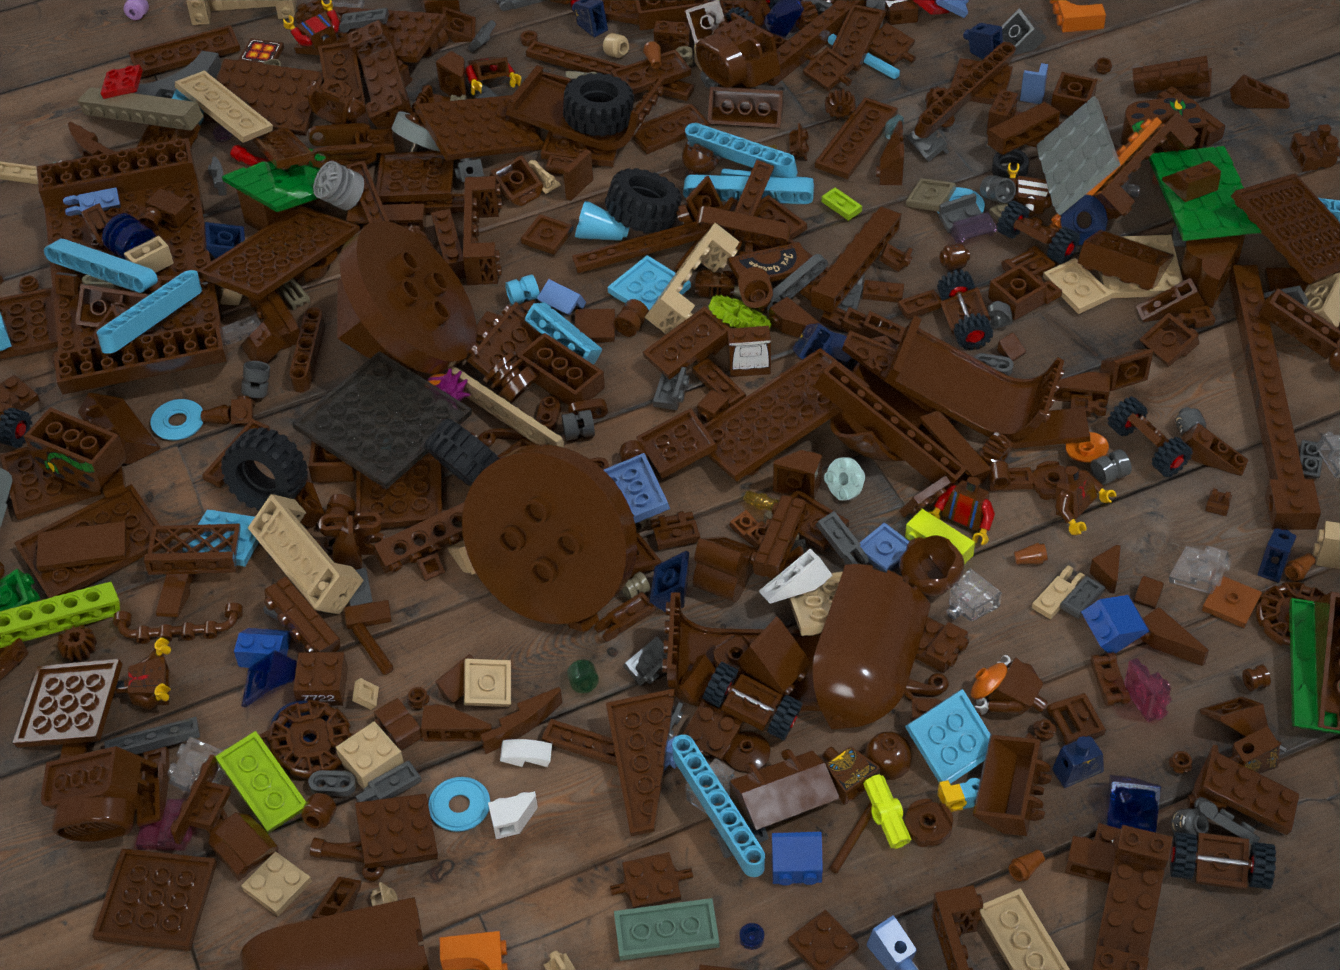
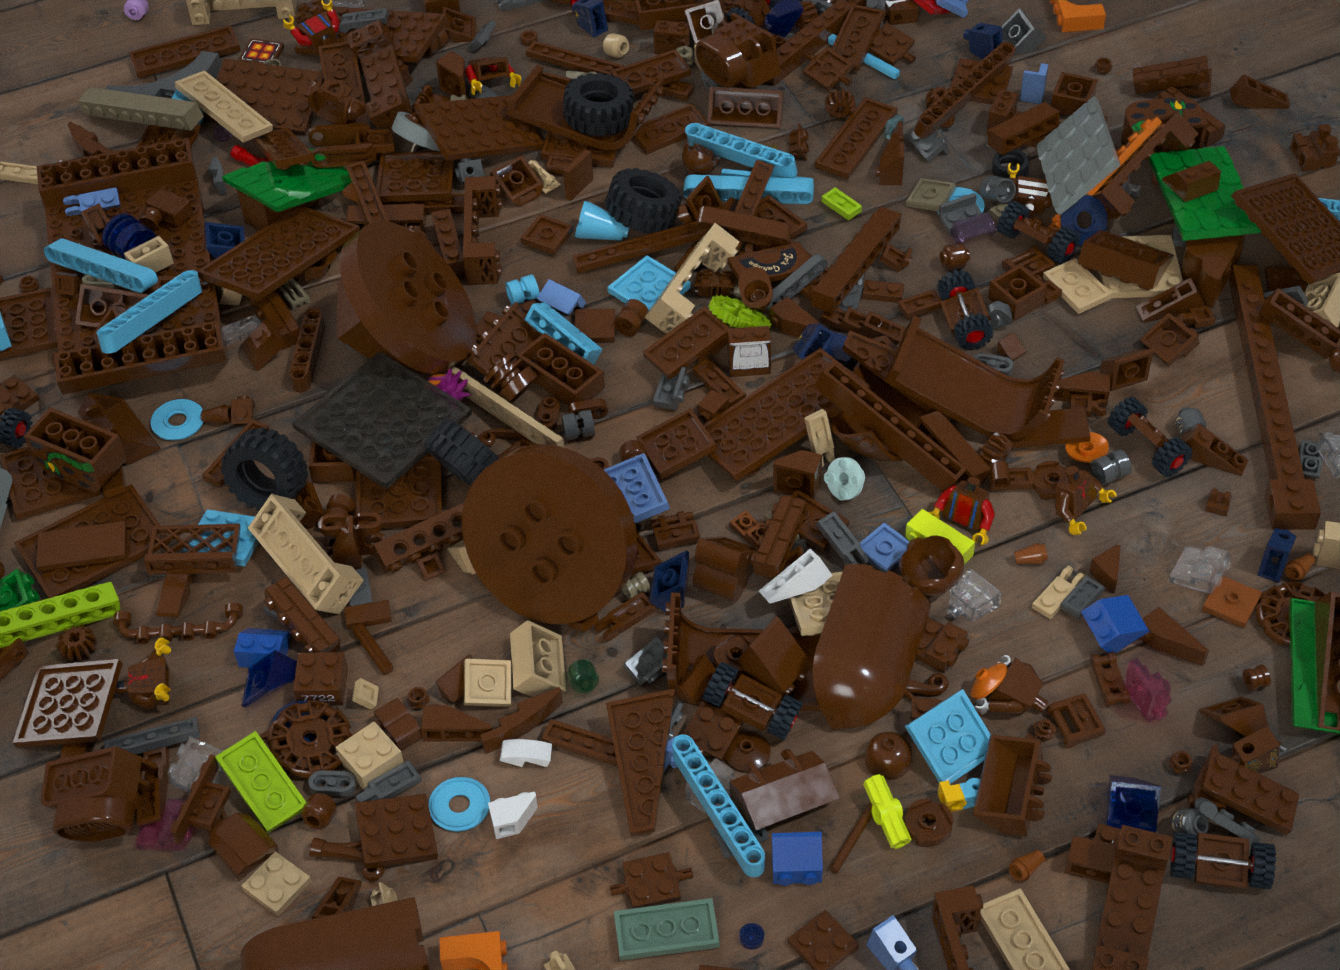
reddish brown plate [92,848,217,951] -> none
red plate [100,65,143,99] -> none
dark grey wheel [241,361,270,398] -> none
light grey wheel [313,161,364,210] -> none
dark orange cone [643,41,662,69] -> none
clear yellow axle [743,491,779,511] -> none
torso [823,747,880,805] -> none
reddish brown plate [899,476,951,518] -> none
dark blue torso [1052,736,1104,789] -> none
reddish brown slope [1134,576,1164,609] -> none
none -> tan slope [510,620,566,697]
none -> tan hinge [804,409,835,467]

